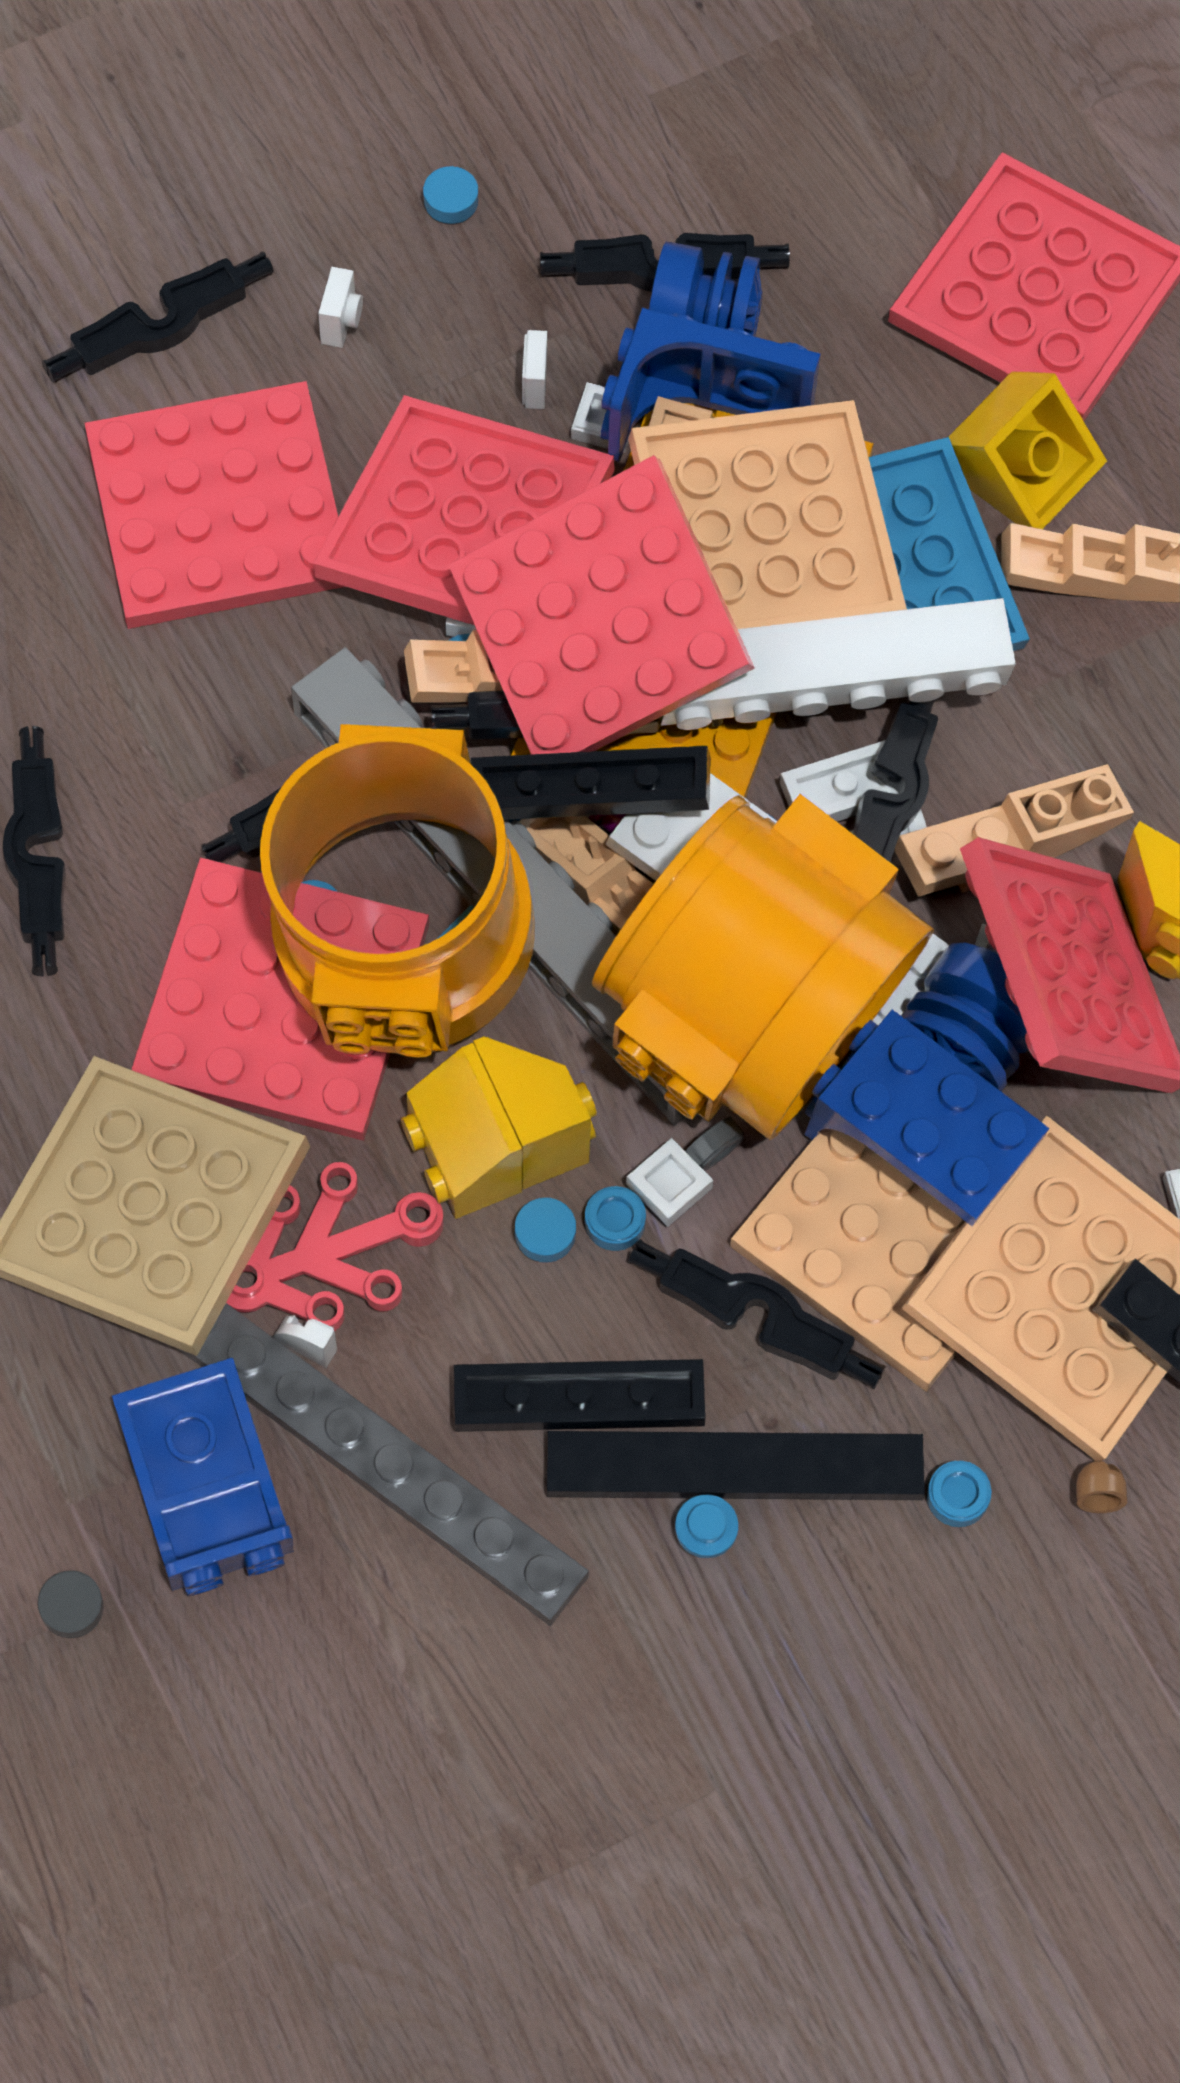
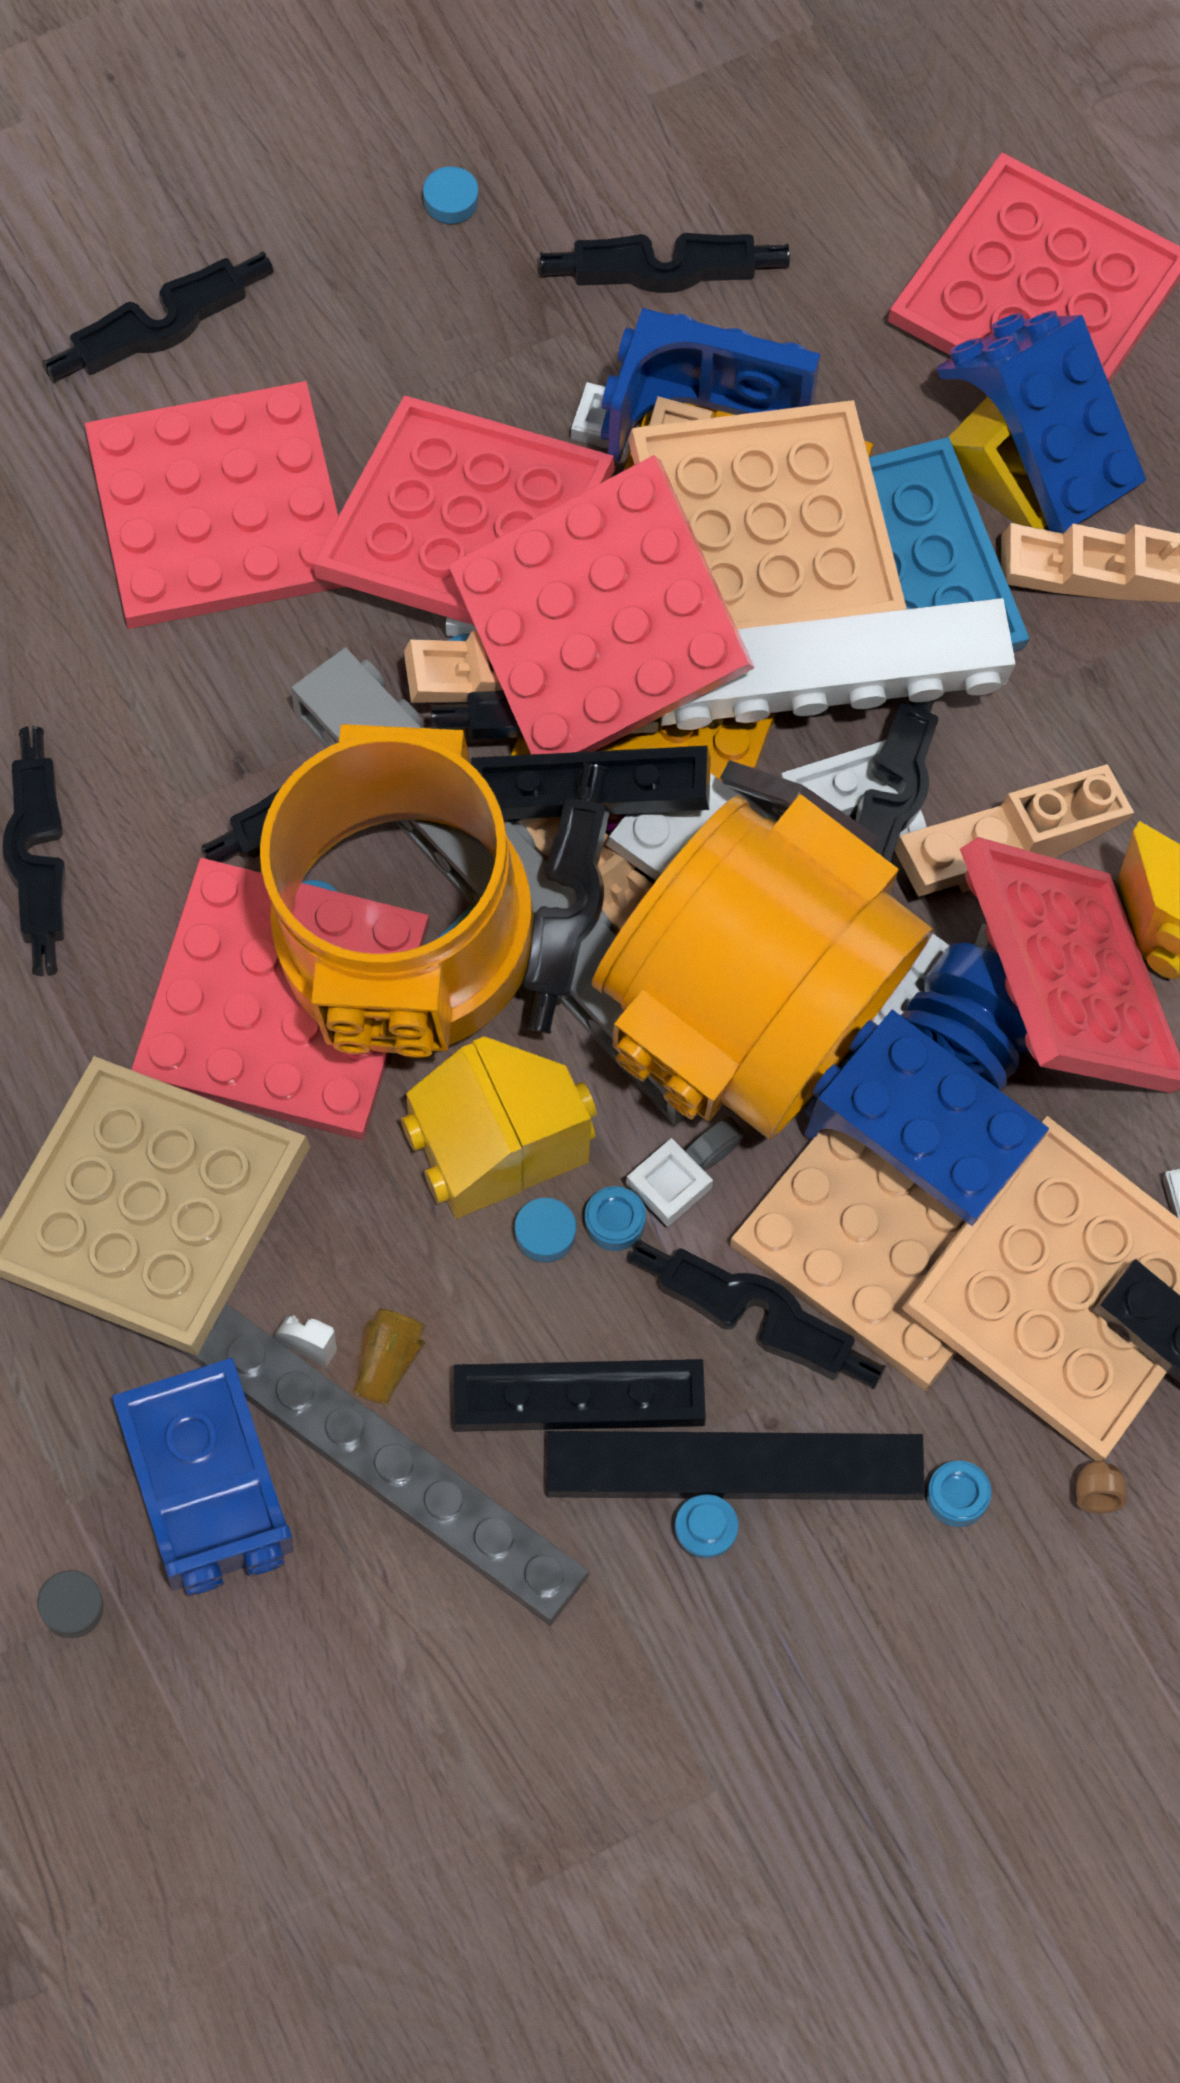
coral plant [226,1162,444,1331] -> none
white plate [318,267,363,348] -> none
white tile [522,330,547,409] -> none
blue wheel [649,241,763,337] -> none
none -> clear yellow cone [353,1308,425,1406]
none -> black piece [524,763,609,1034]
none -> flat silver tile [720,760,880,850]
none -> blue bracket [936,311,1146,533]

